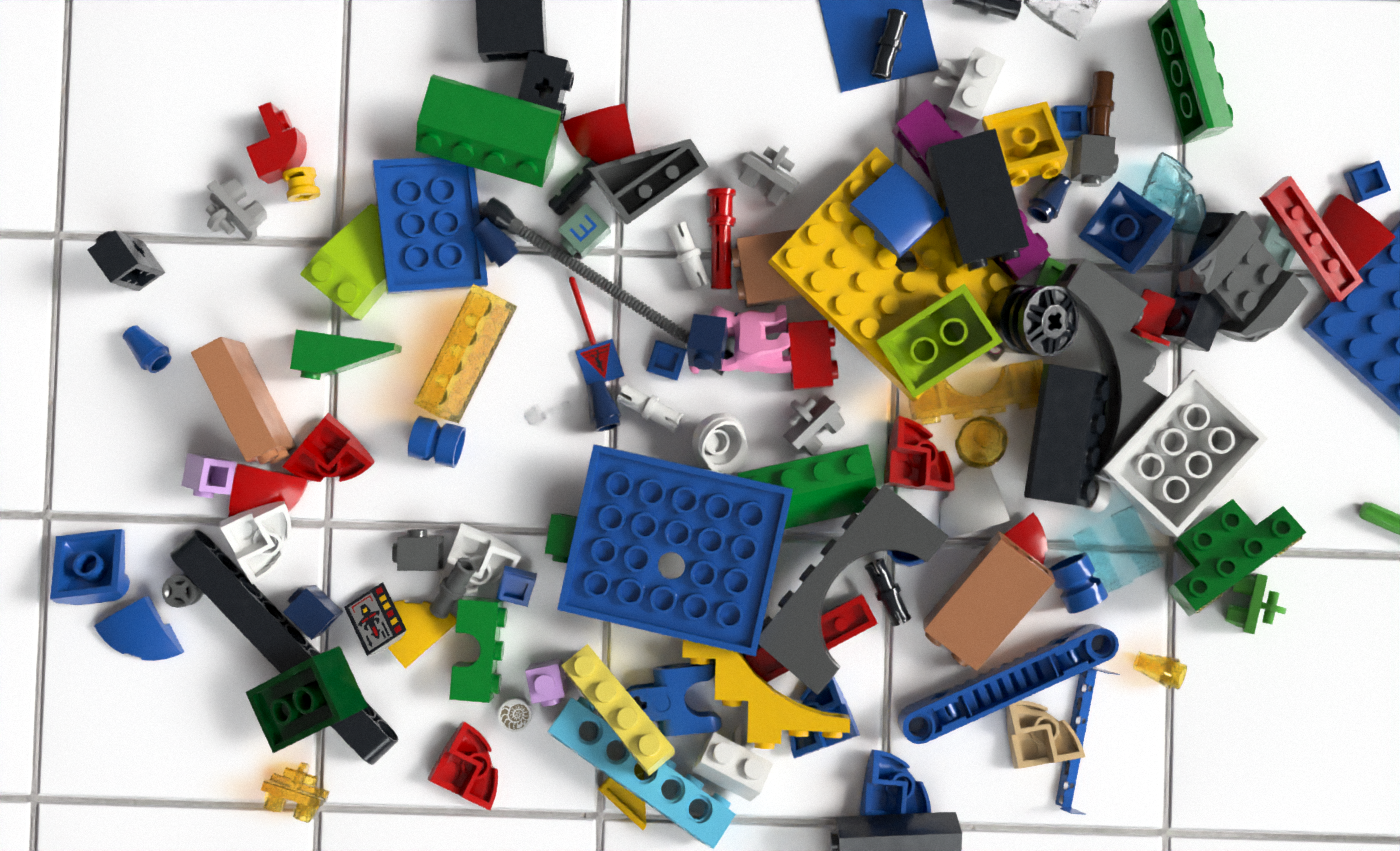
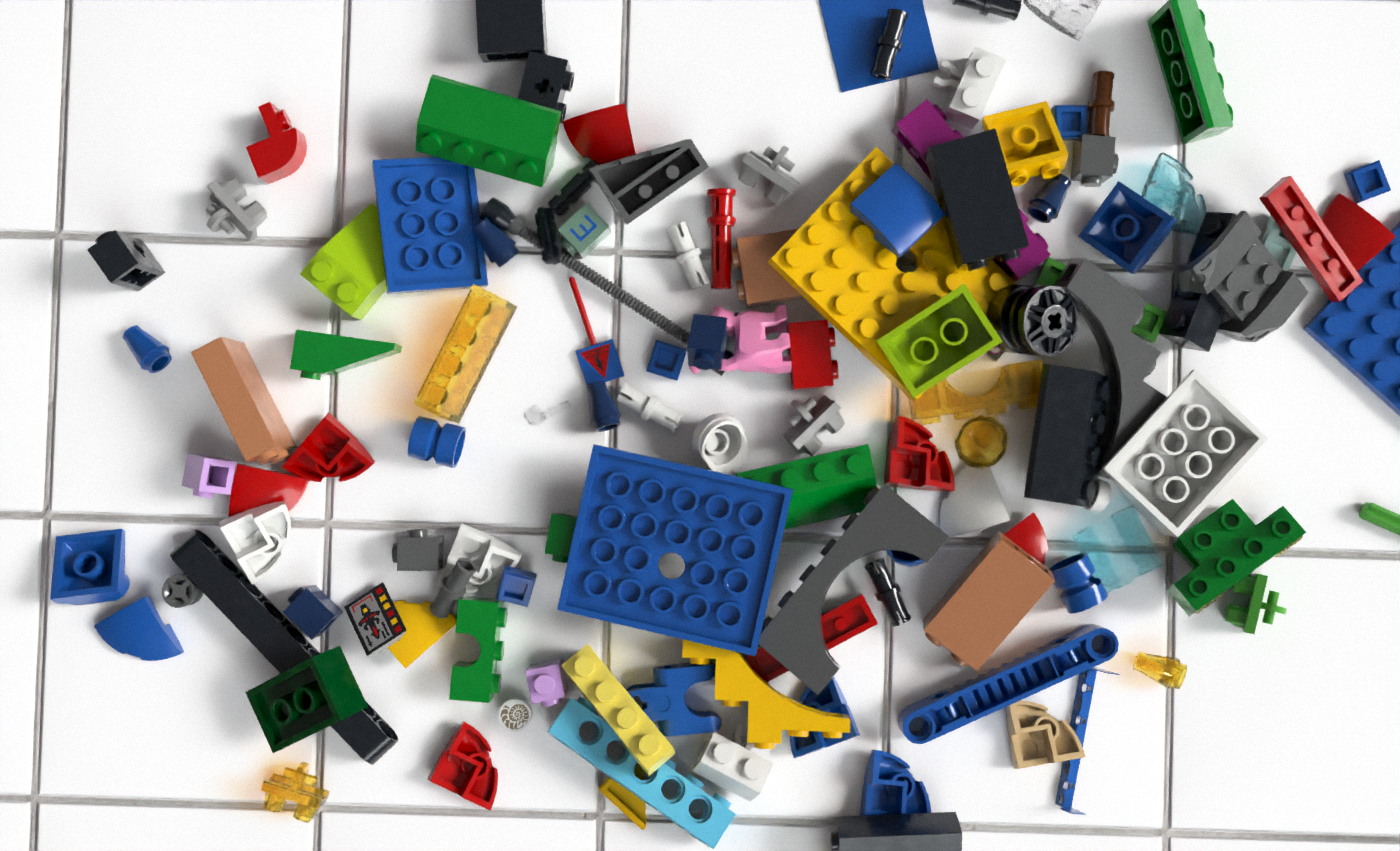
yellow wheel [282,167,321,202] -> none
red bracket [1130,289,1176,347] -> none
none -> black axle [535,207,562,265]

